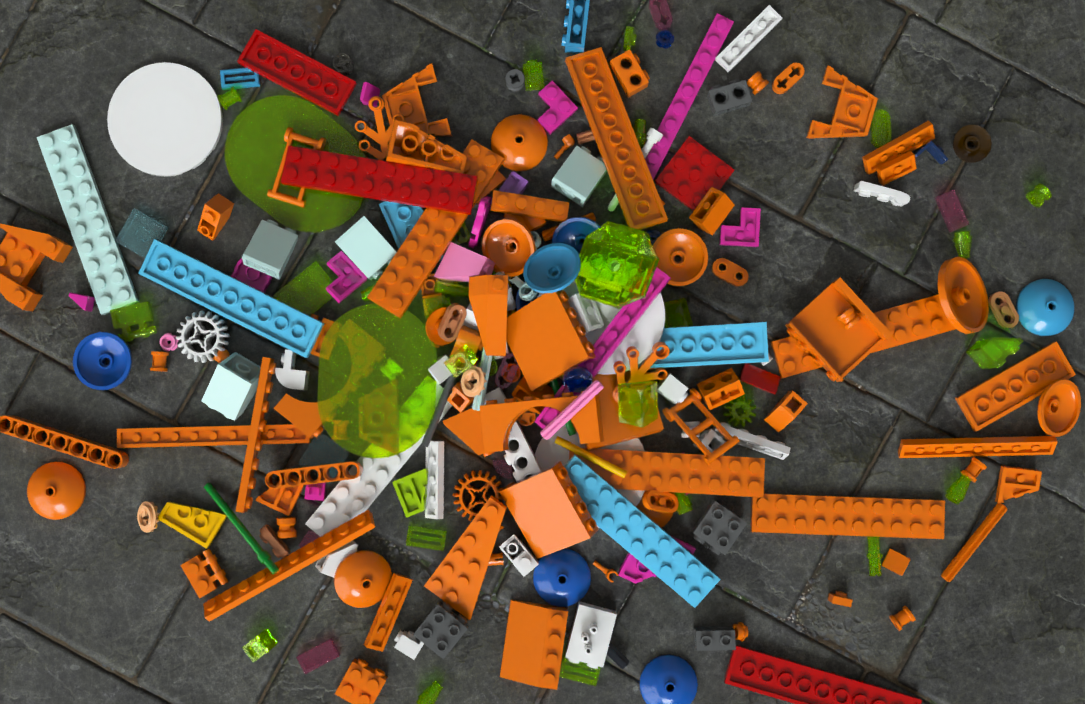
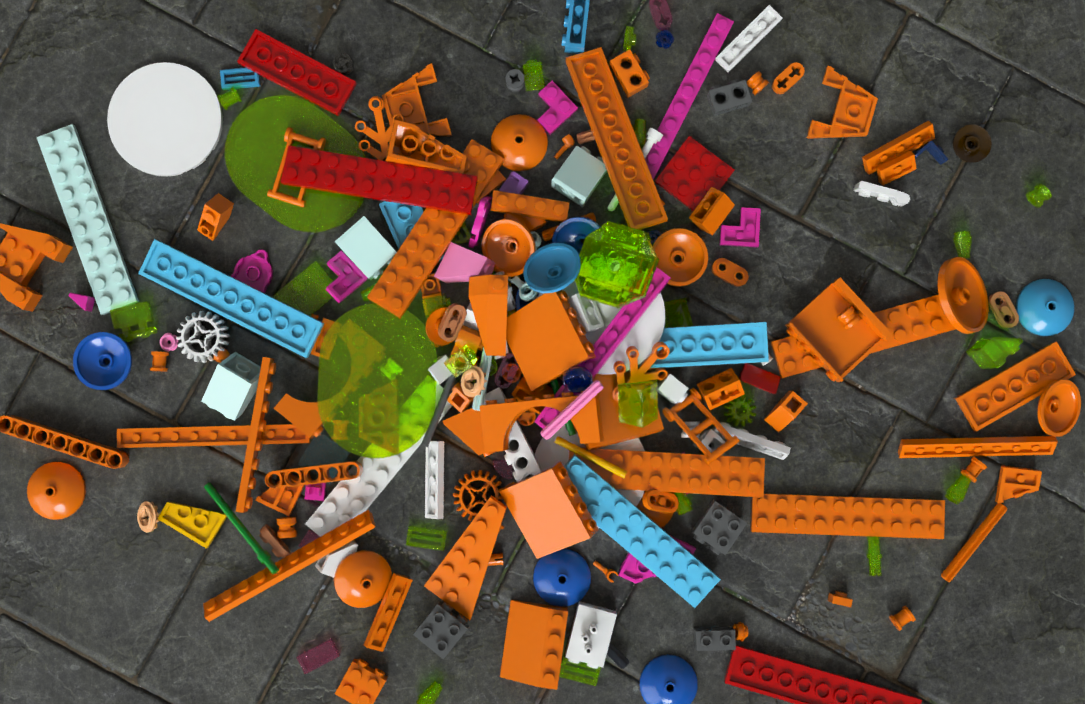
clear light blue tile [115,208,169,258] -> none
orange plate [180,548,228,599] -> none
light aqua slope [242,219,298,280] -> none
clear neon green bracket [242,629,278,663] -> none
white brick [275,349,310,390] -> none
dark pink slope [360,82,380,107] -> none
lime wing [392,468,428,518] -> none
white brick [394,630,424,660] -> none
clear neon green pin [434,280,469,297] -> none
white slope [499,534,539,577] -> none
clear neon green tile [870,109,891,148] -> none
orange slope [881,549,910,576] -> none
clear pink plate [935,190,969,232] -> none

